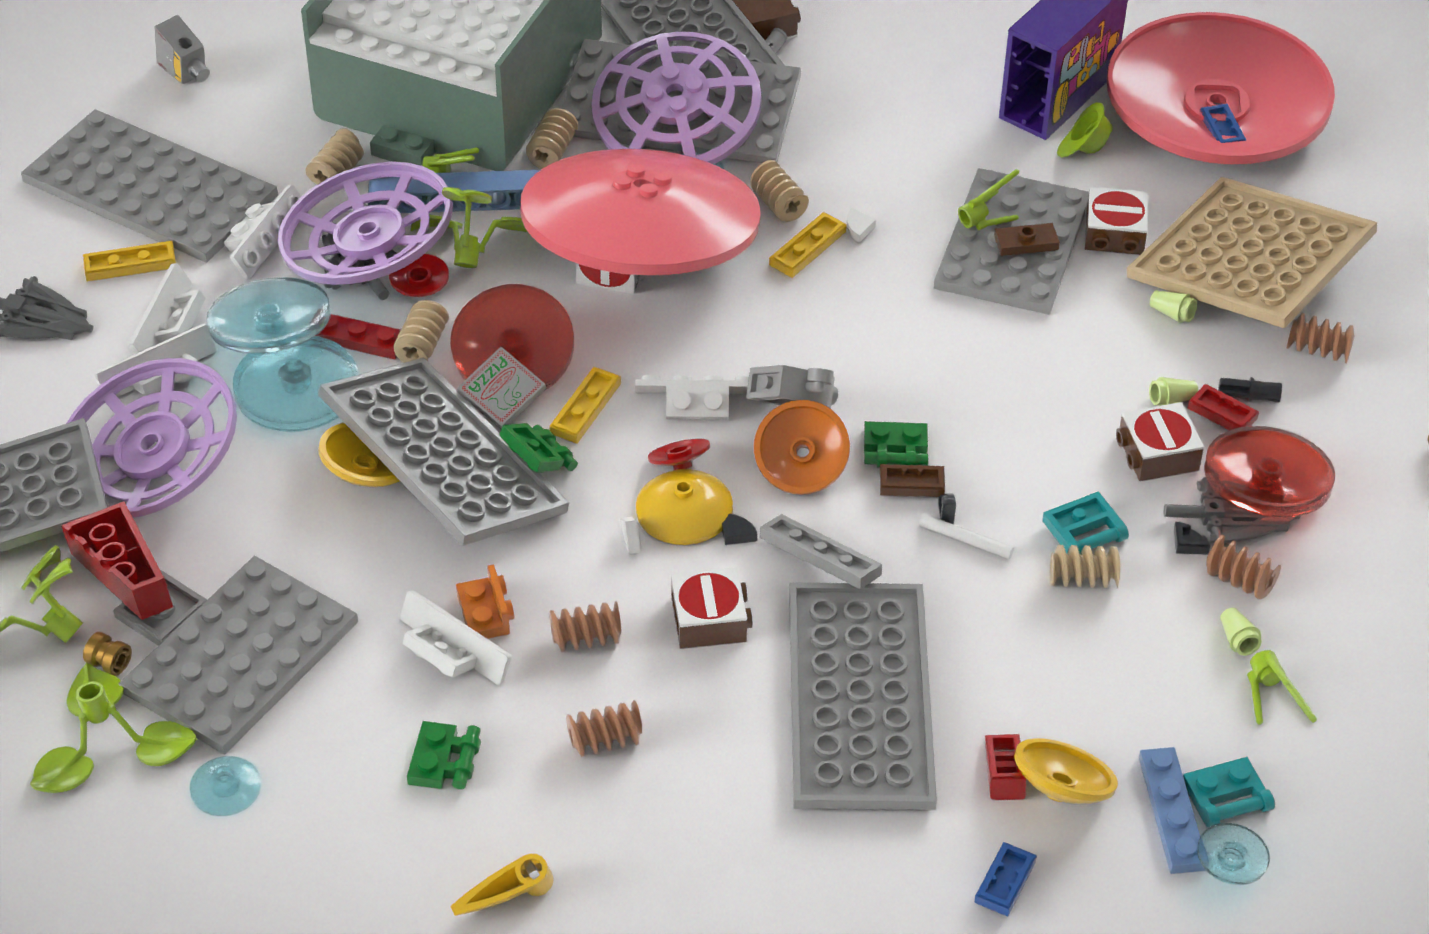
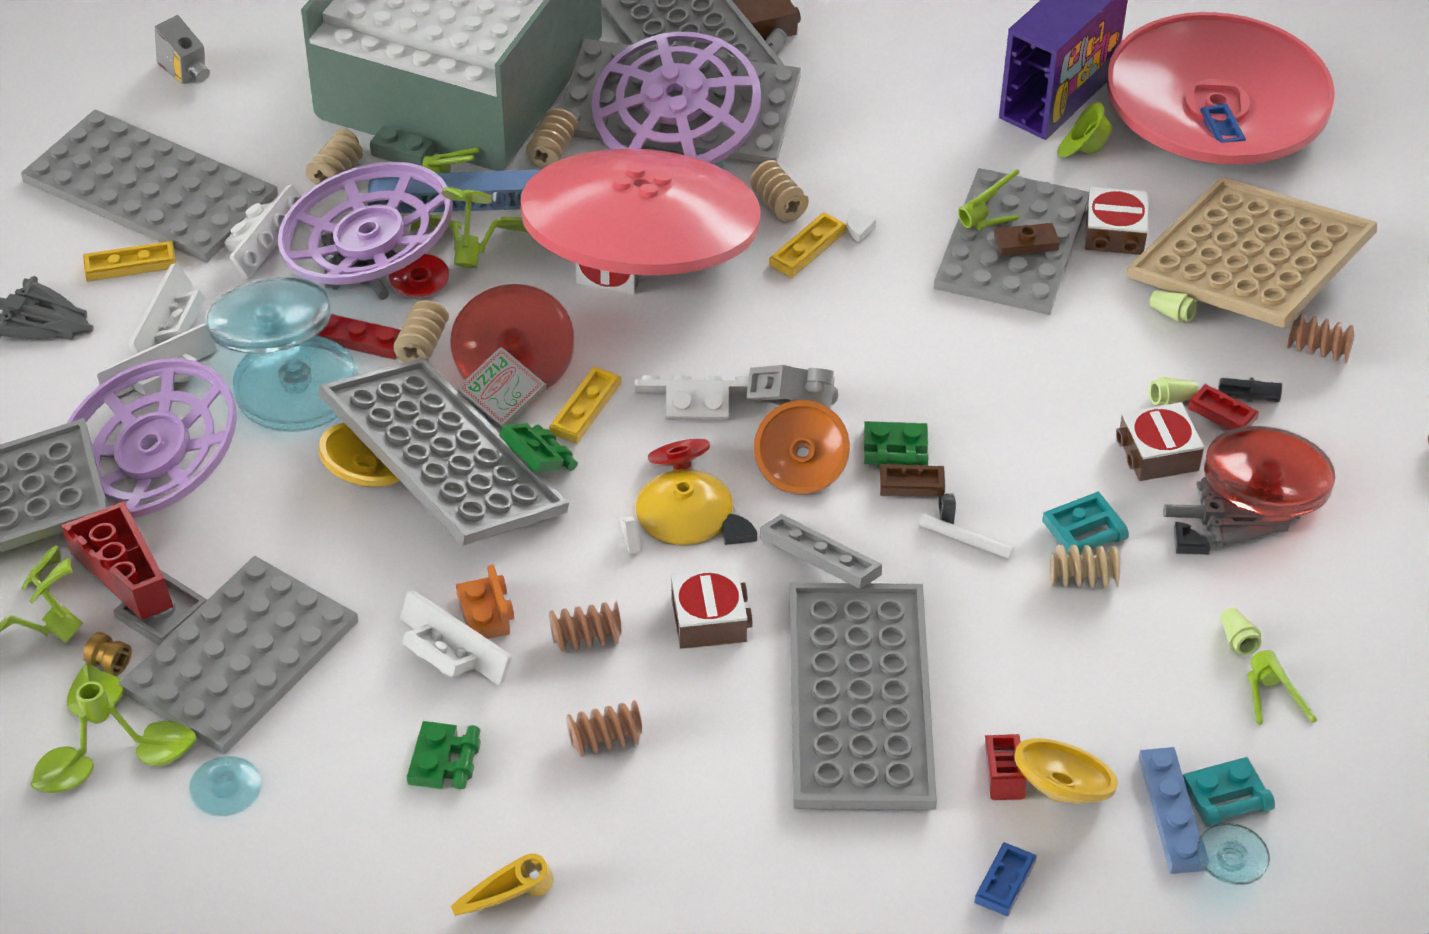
nougat piece [1206,535,1281,600] -> none

